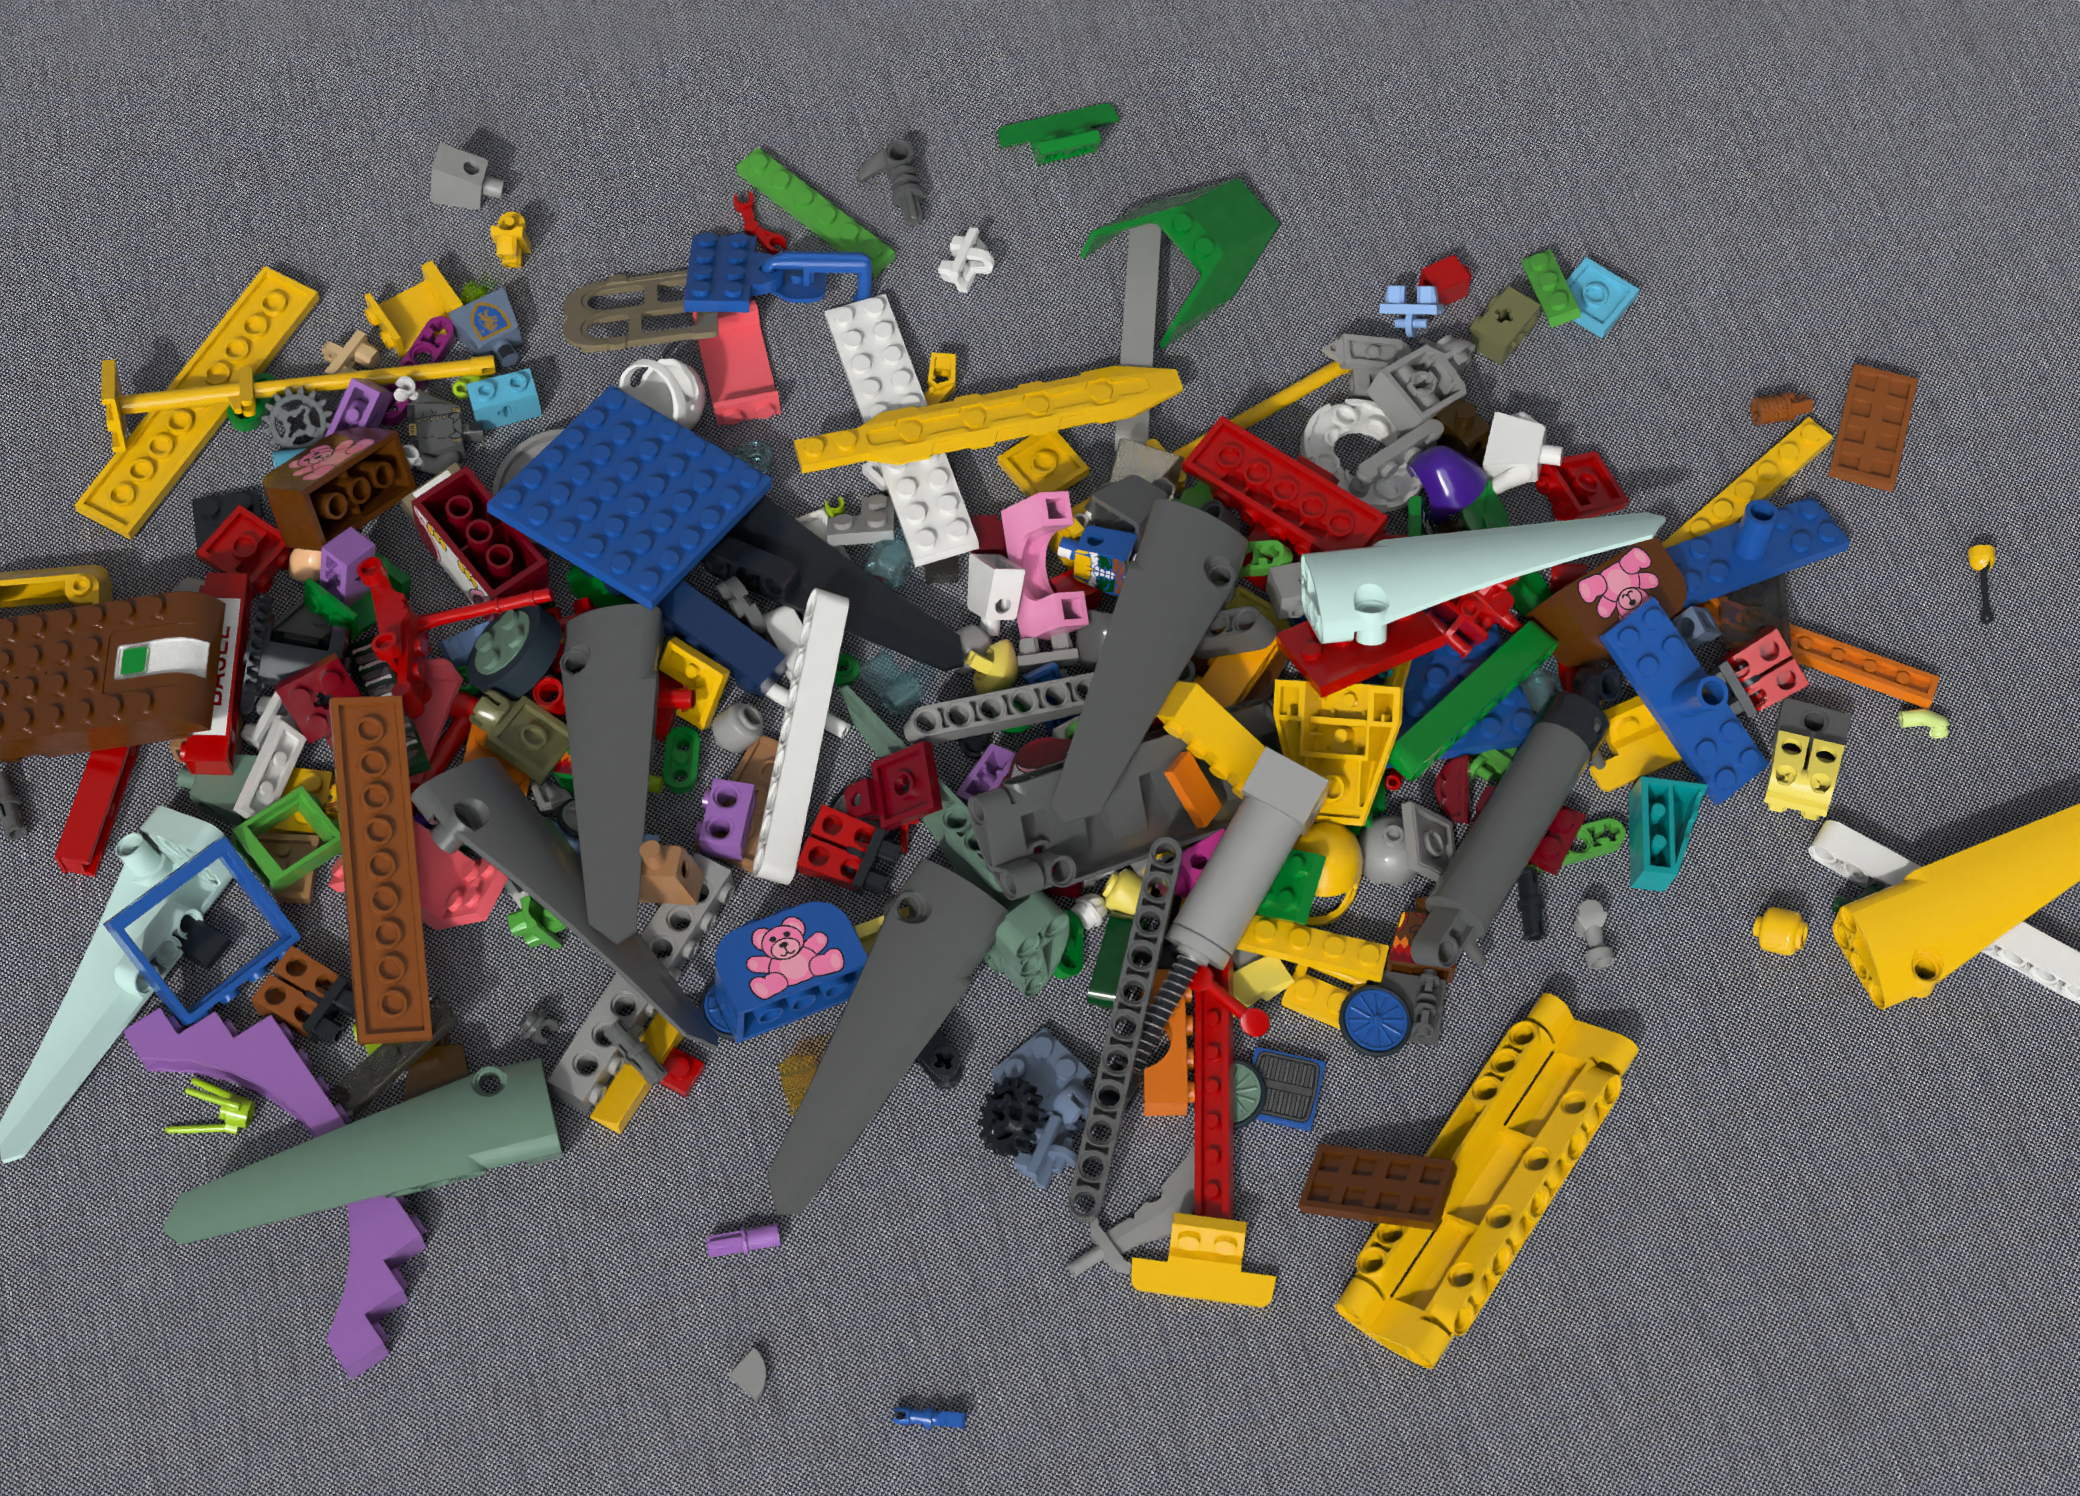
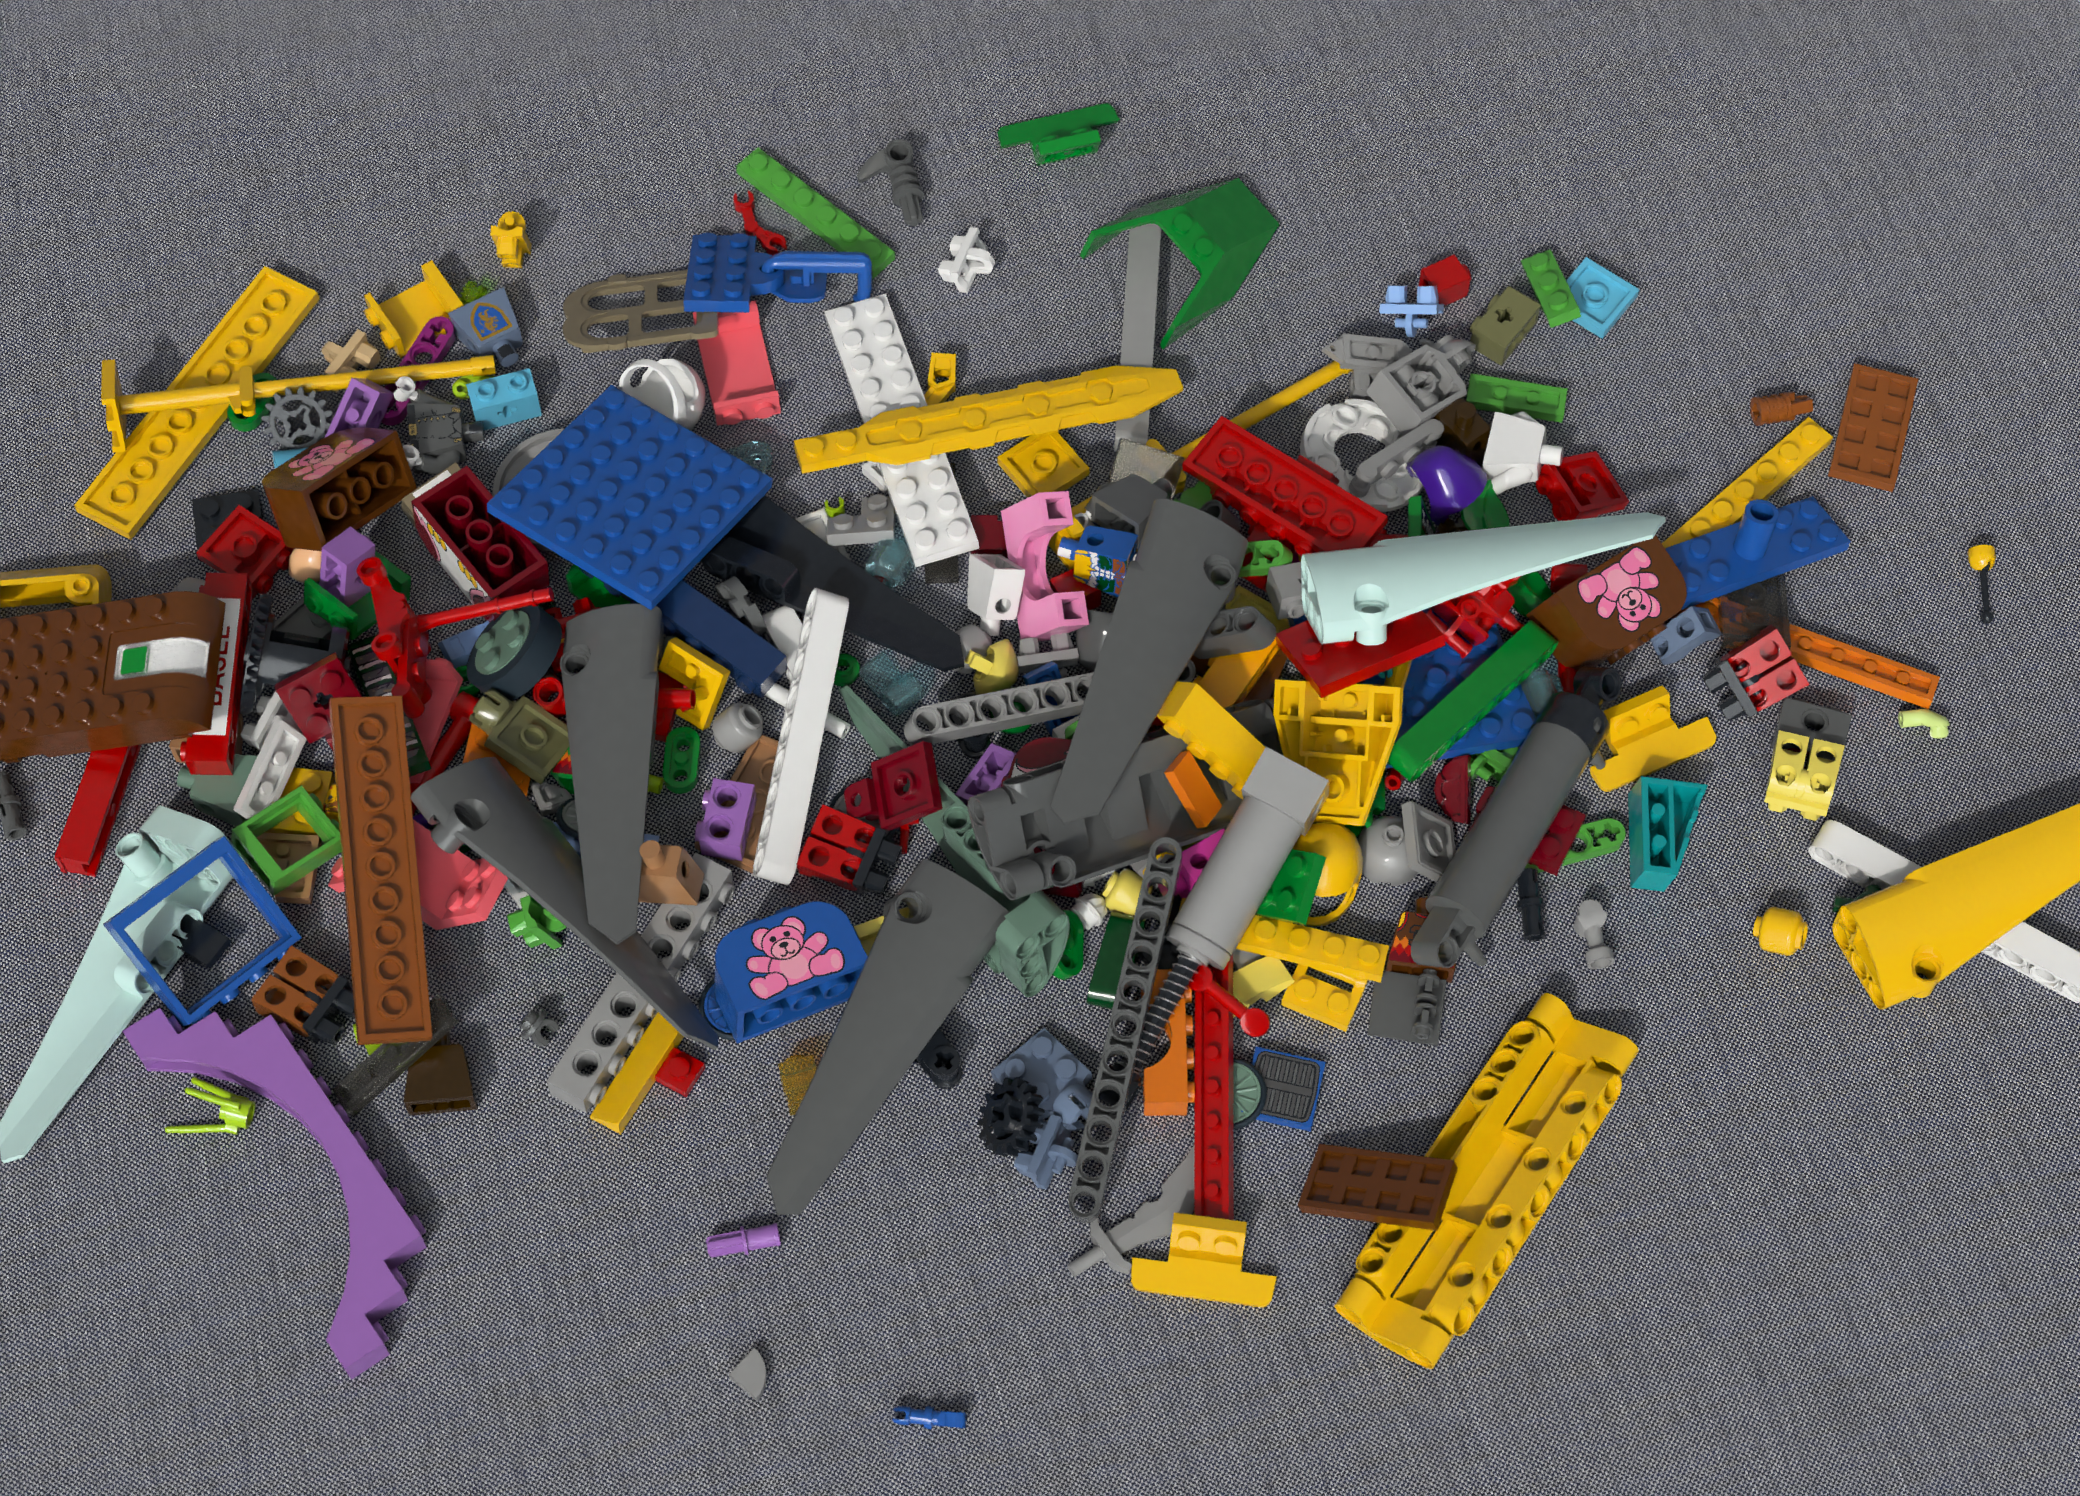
sand green panel [162,1057,564,1245] -> none
light grey torso [430,143,505,210] -> none
dark grey pin [604,1019,669,1087] -> none
blue wheel [1339,985,1412,1058] -> none
blue plate [1599,596,1769,805] -> none
none -> bright green plate [1466,373,1567,423]

